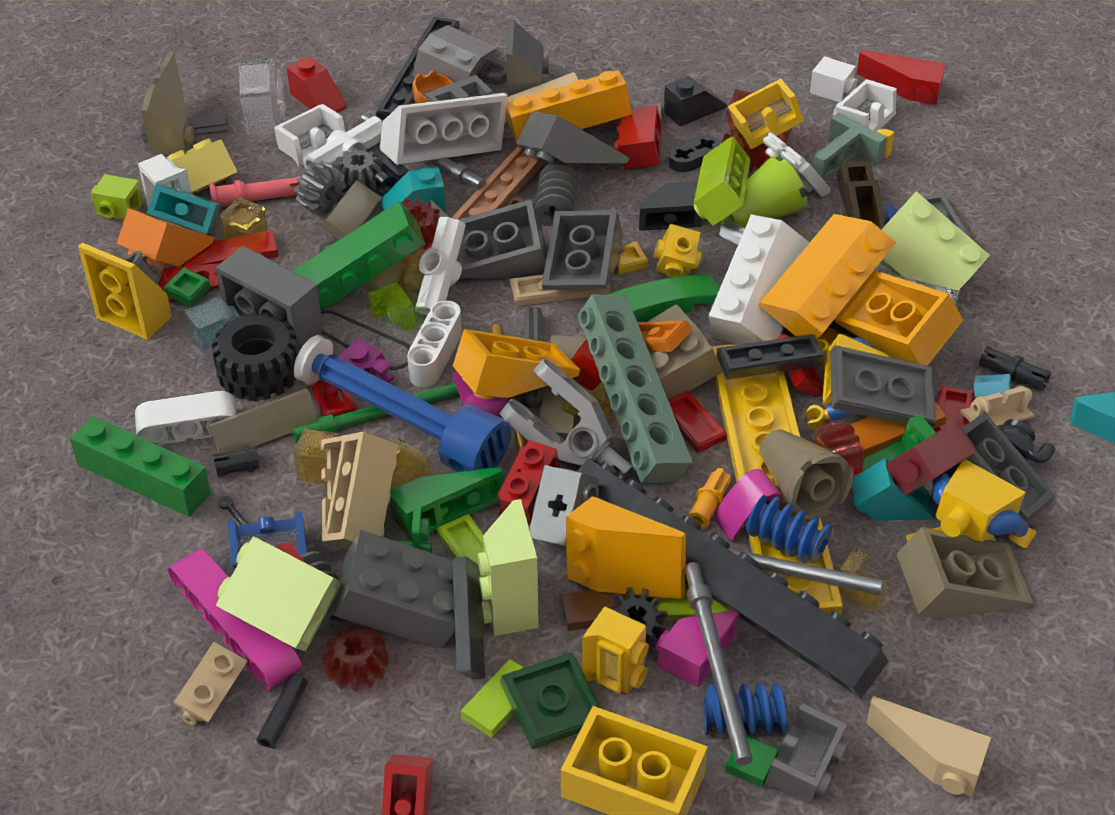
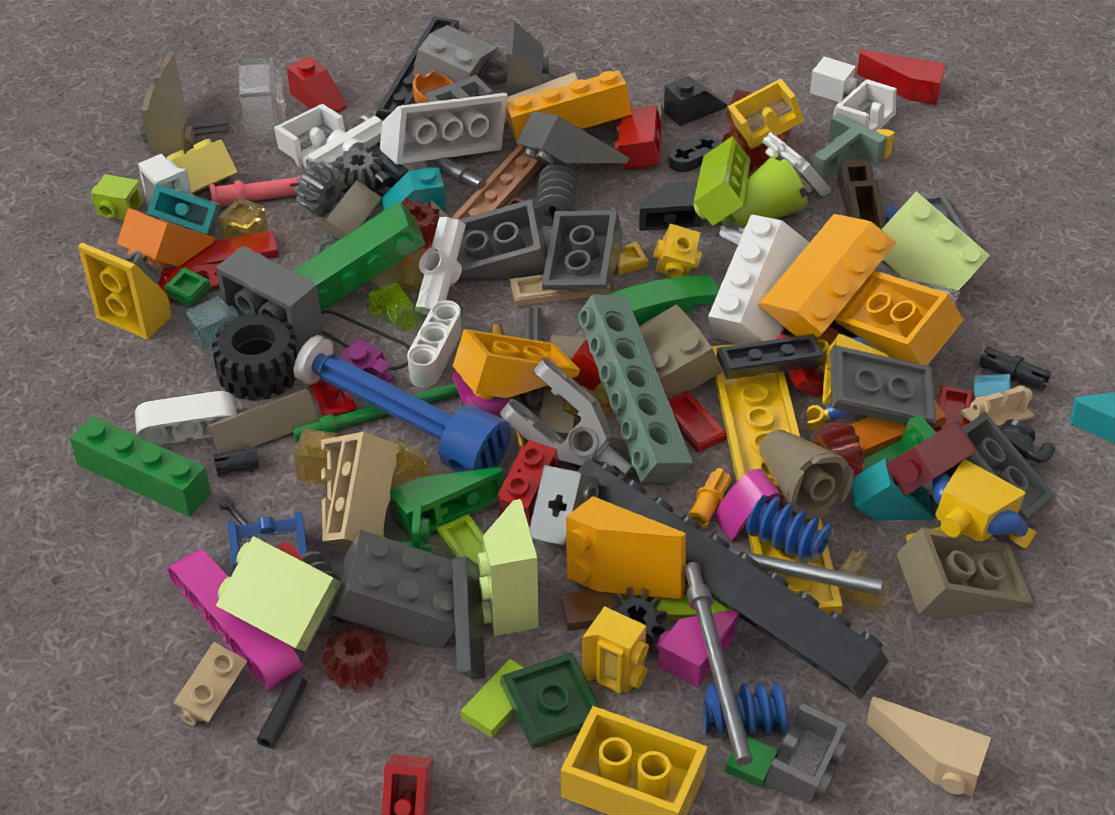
orange tile [637,321,693,352] -> none

